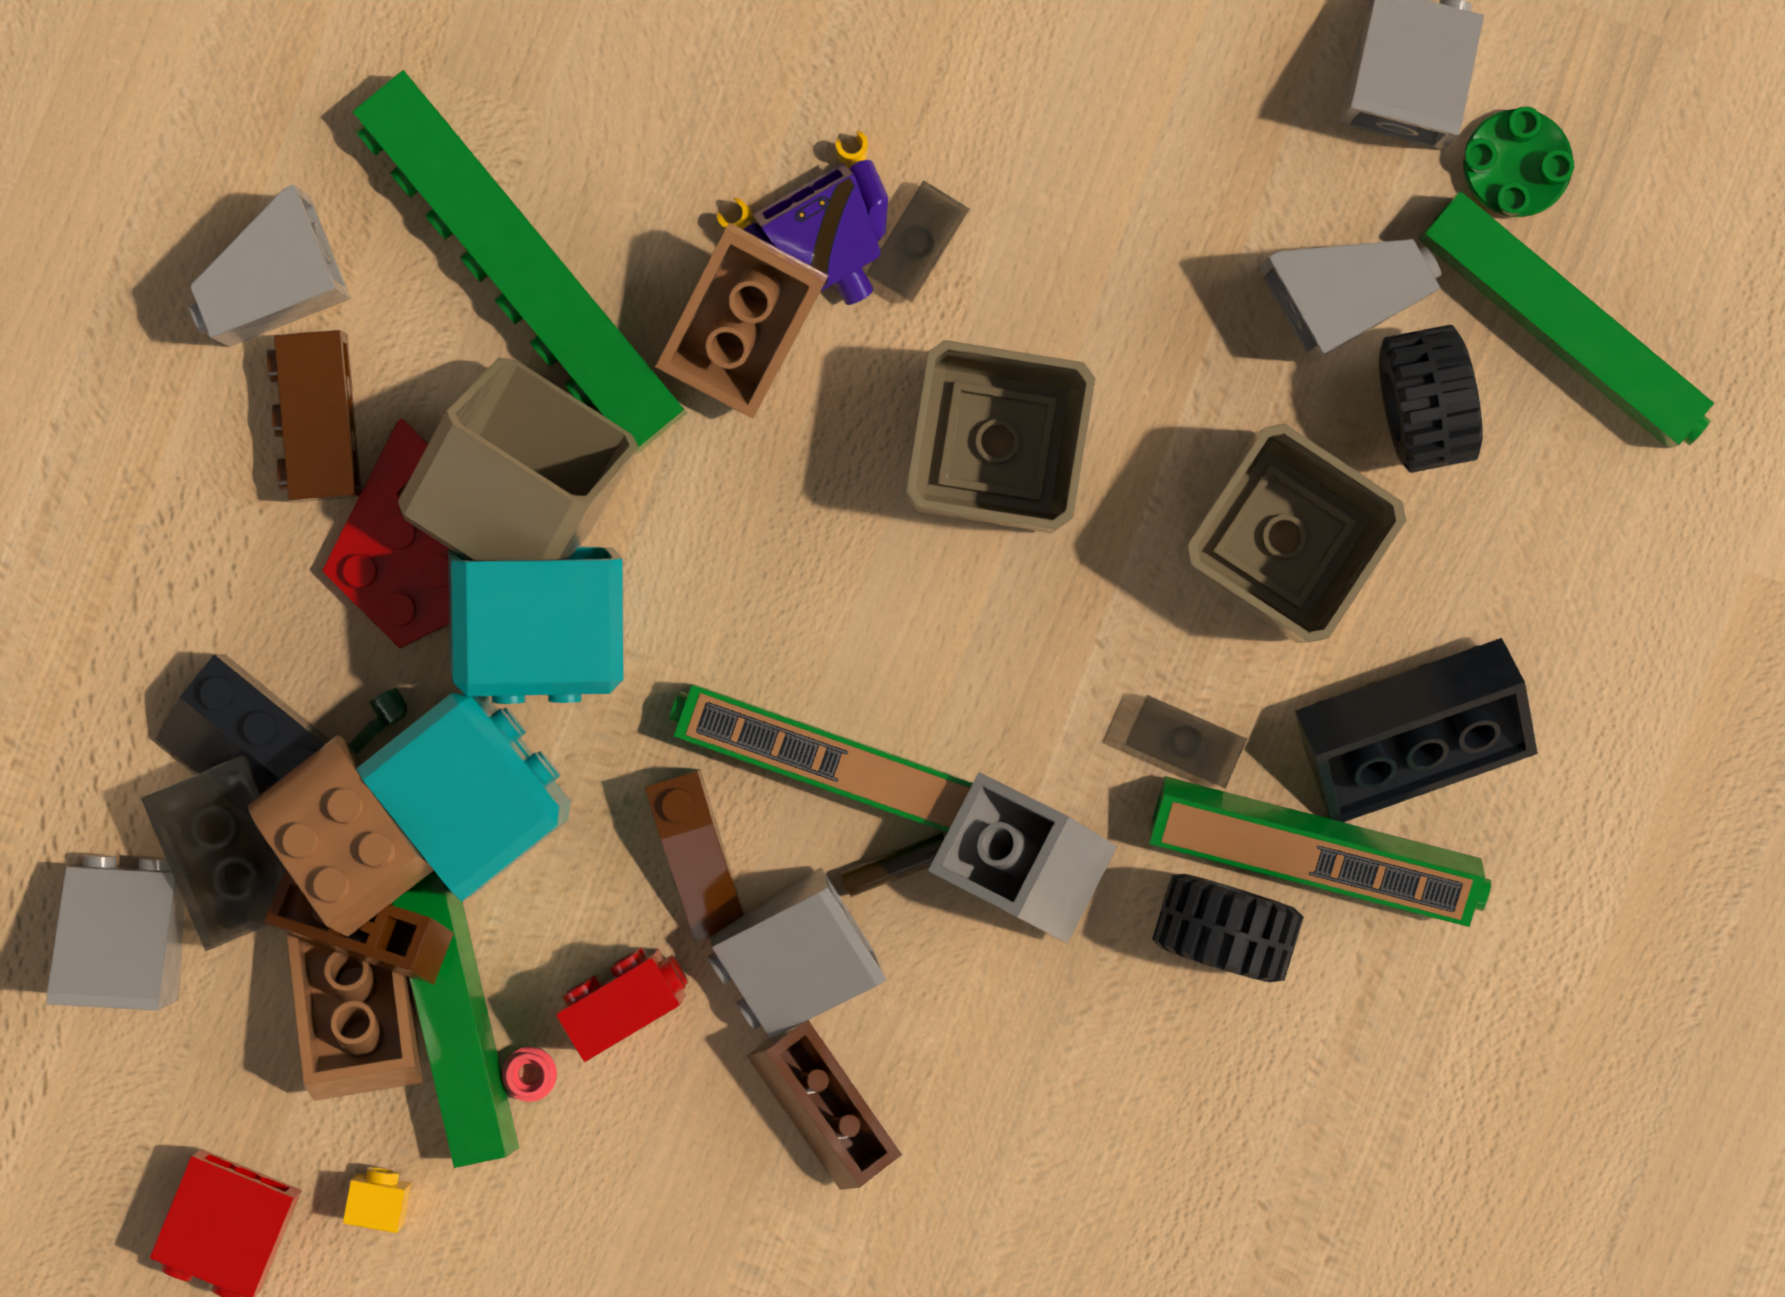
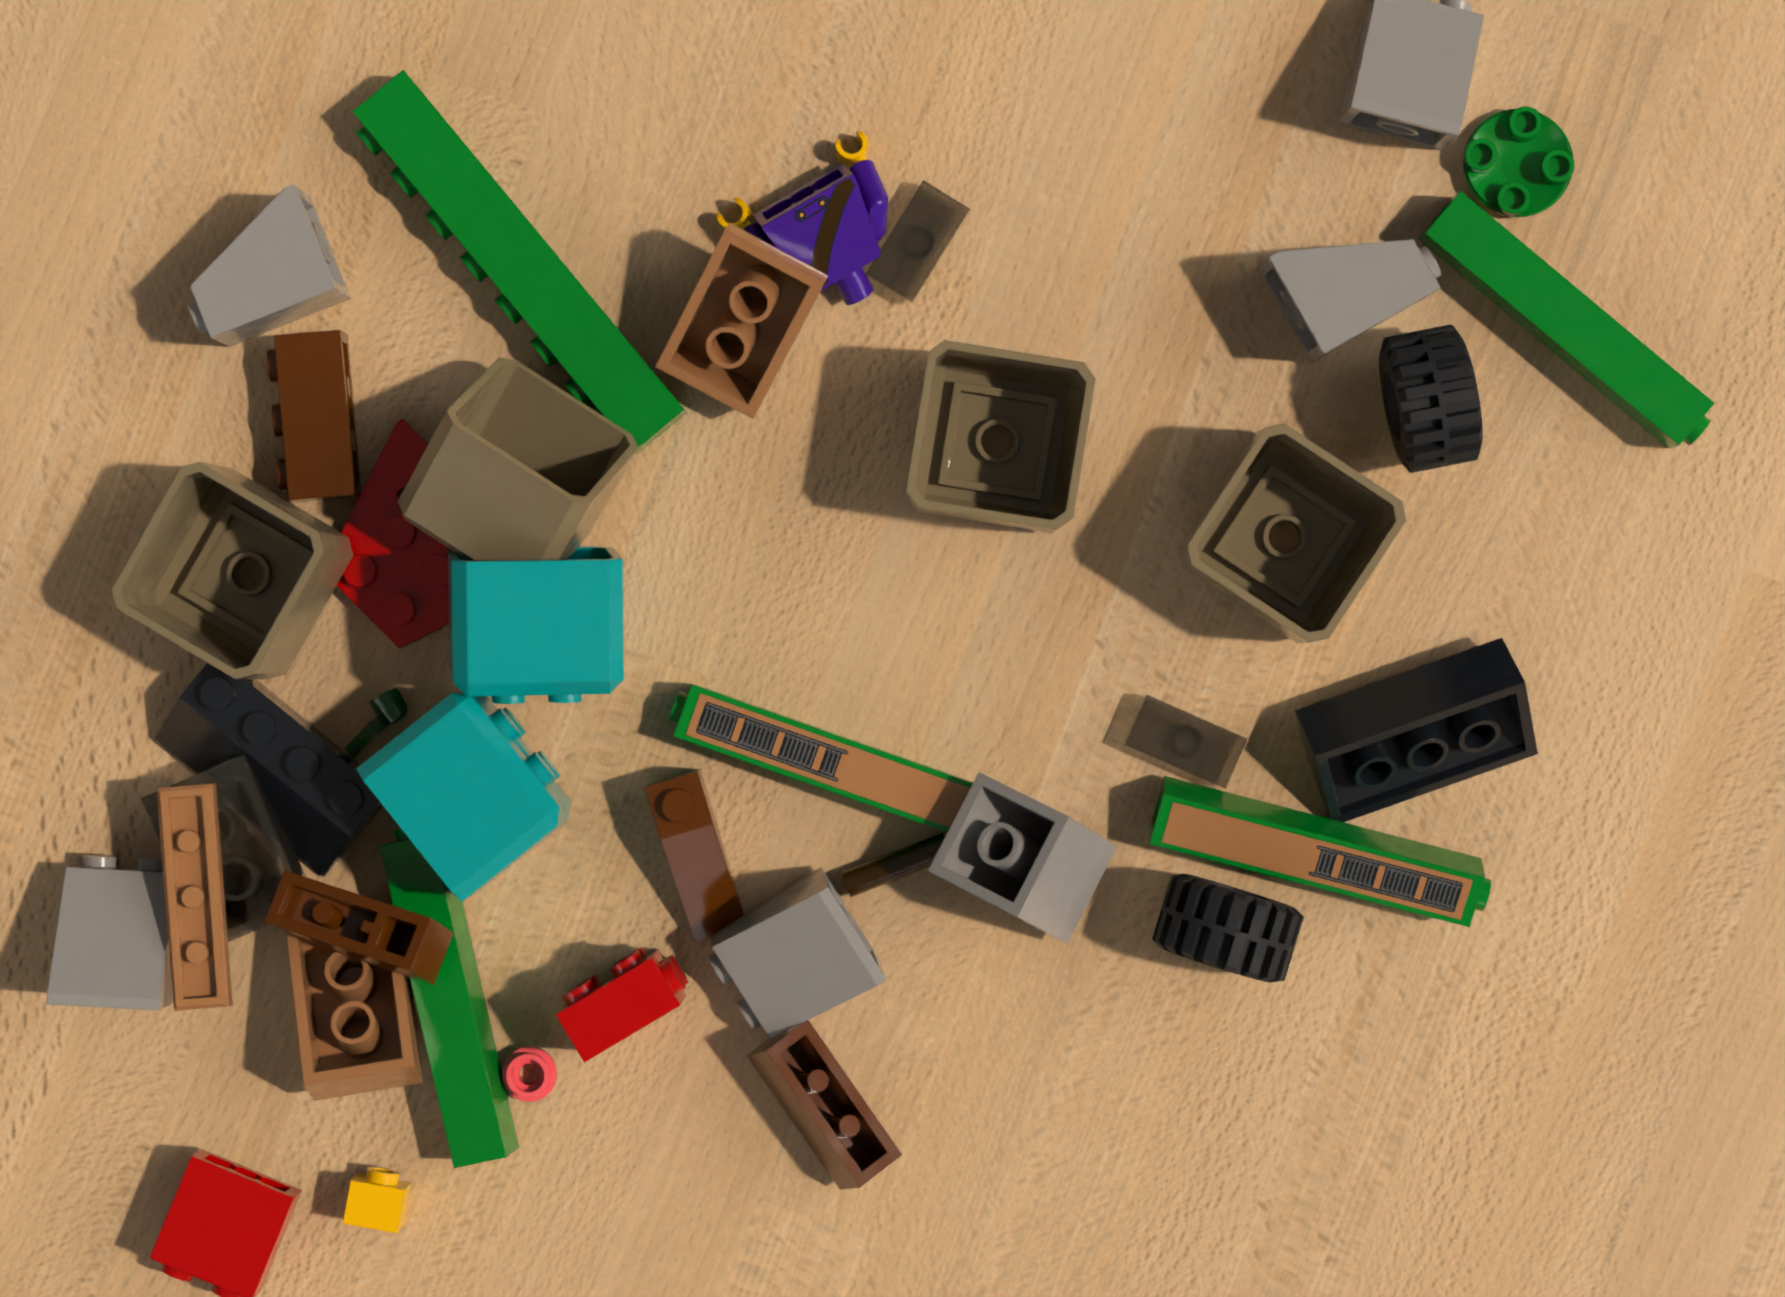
medium nougat brick [248,735,434,937] -> none
none -> dark tan plate [111,462,354,679]
none -> medium nougat tile [157,783,233,1011]

